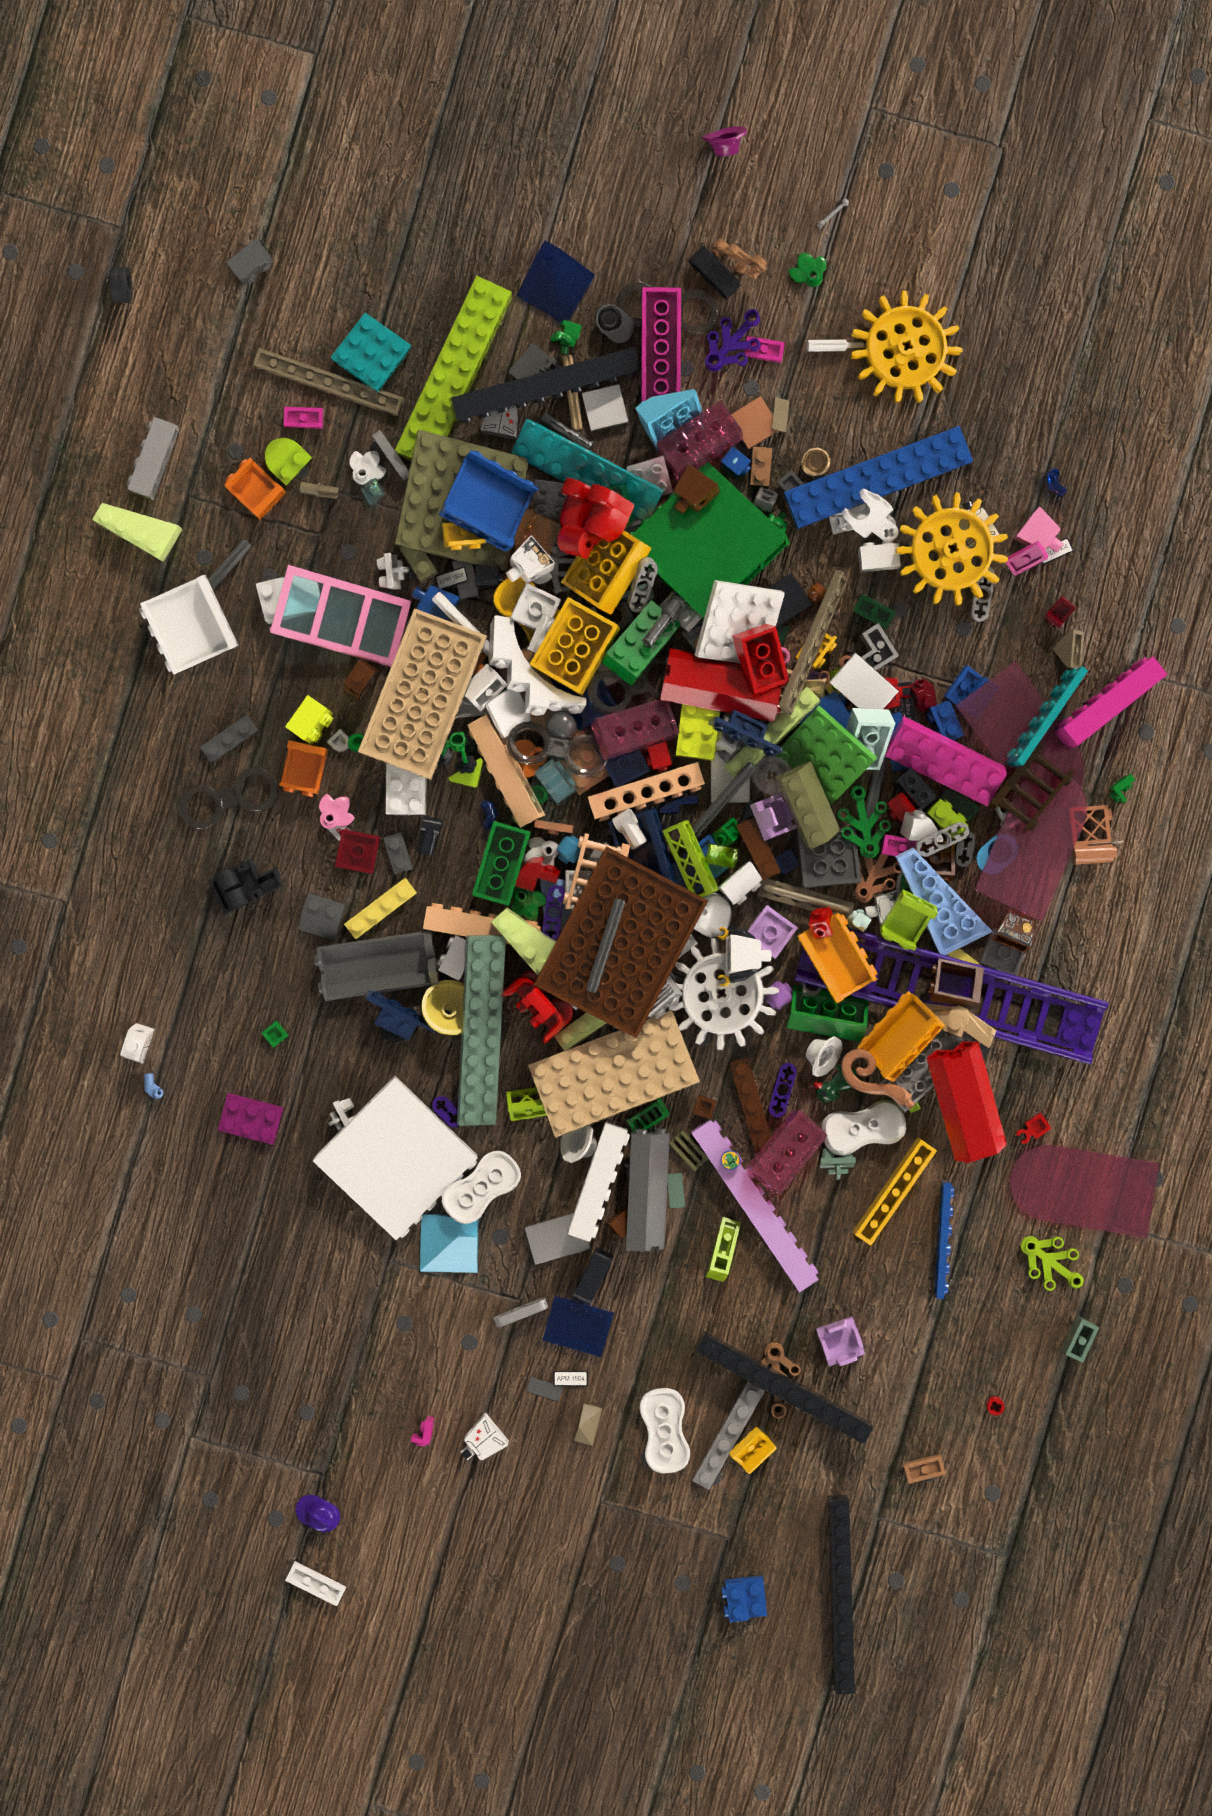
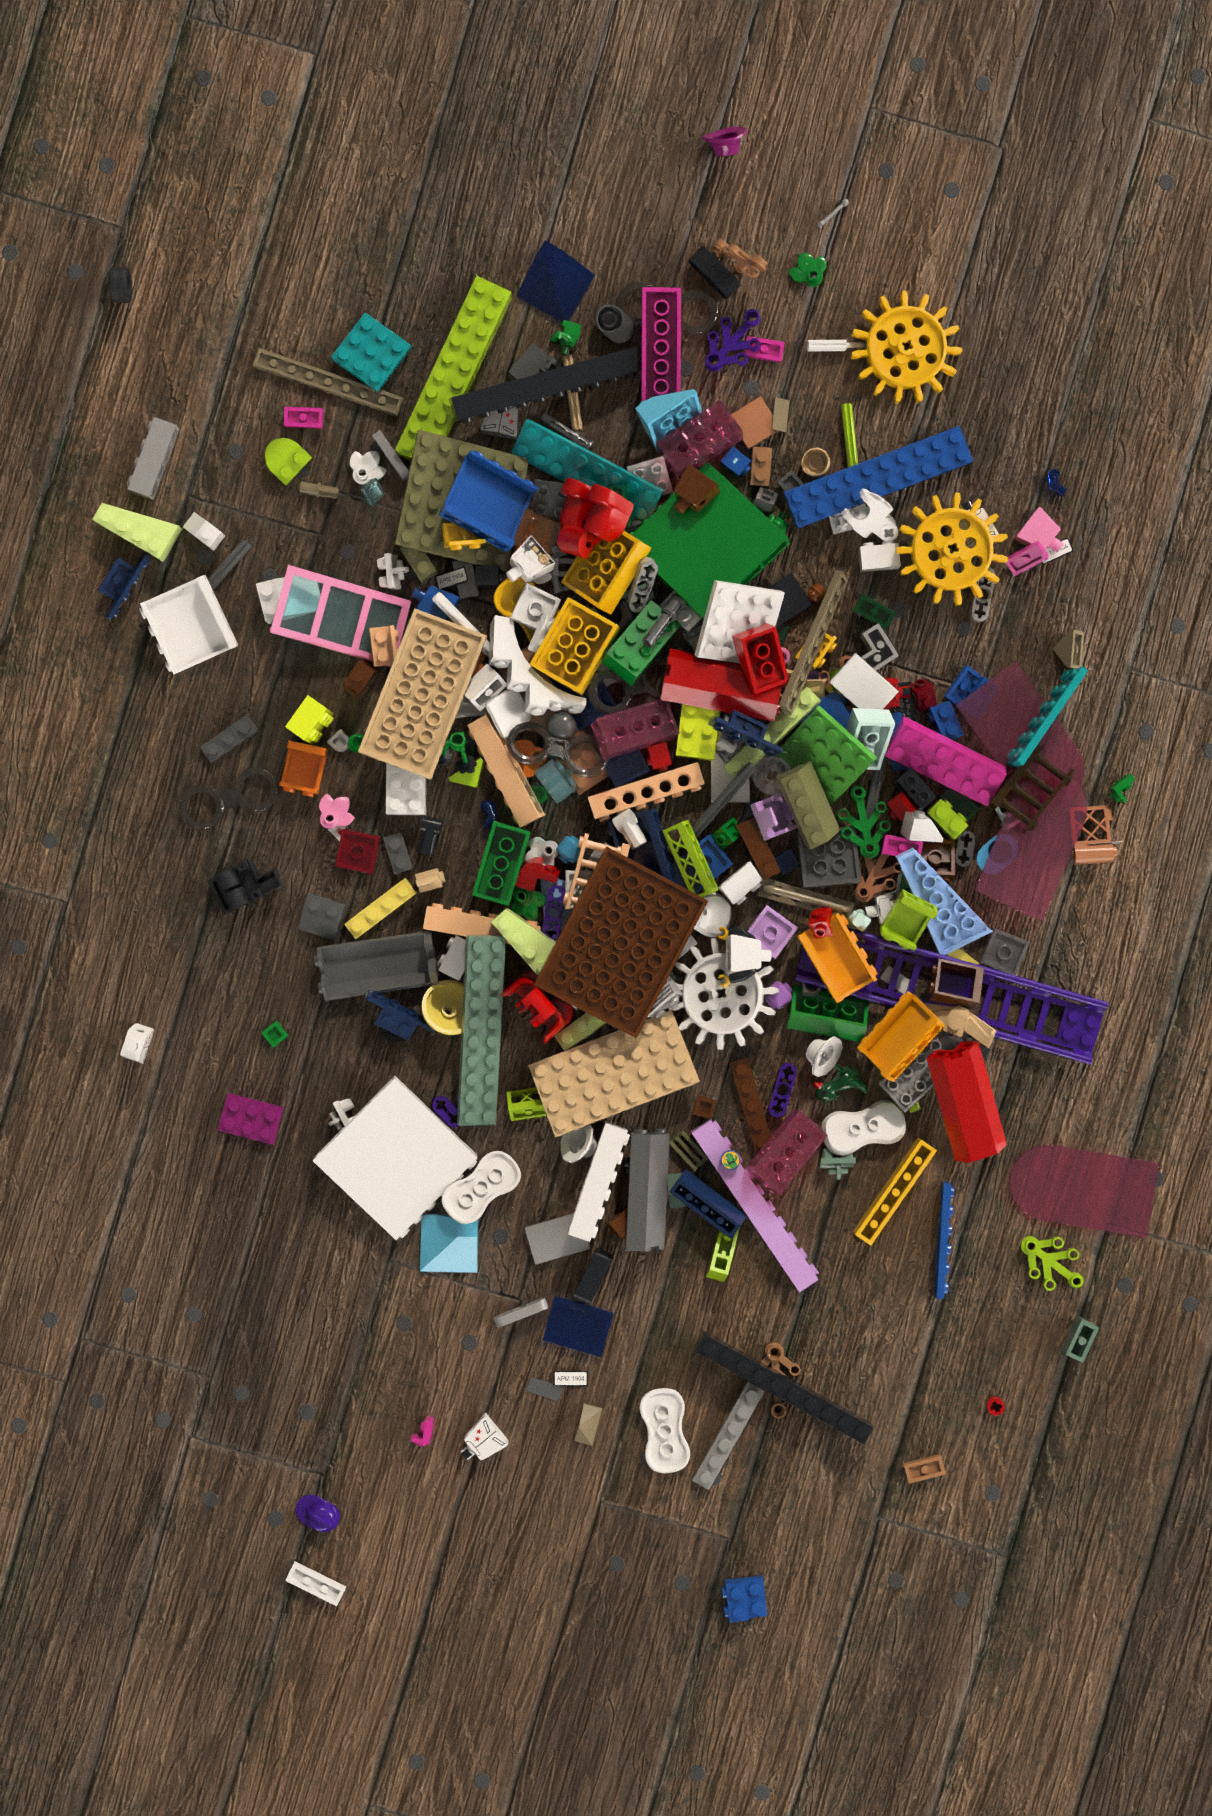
medium blue arm [144,1073,163,1099] -> none
orange panel [224,458,286,520] -> none
dark grey brick [226,238,273,286] -> none
nougat plate [534,820,573,835] -> none
white tile [582,384,628,432] -> none
dark grey axle [586,898,625,993] -> none
green slope [627,1098,670,1132] -> none
clear blue slope [659,796,698,814] -> none
clear neon green bracket [705,844,738,868] -> none
yellow bracket [729,1427,776,1474] -> none
lavender panel [816,1317,865,1366] -> none
black brick [828,1495,855,1695] -> none
nougat plant [841,1049,915,1109] -> none
light grey beam [915,822,969,857] -> none
torso [991,904,1035,954] -> none
red plate [1015,1112,1052,1144] -> none
dark red bracket [1045,595,1077,628] -> none
dark pink brick [1054,656,1168,750] -> none
none -> dark blue bracket [97,551,150,620]
none -> white slope [183,512,225,551]
none -> light nougat bracket [369,625,399,667]
none -> tan brick [415,868,446,893]
none -> dark blue brick [669,1169,747,1239]
none -> lime axle [841,403,858,468]
none -> white sticker [880,966,917,994]

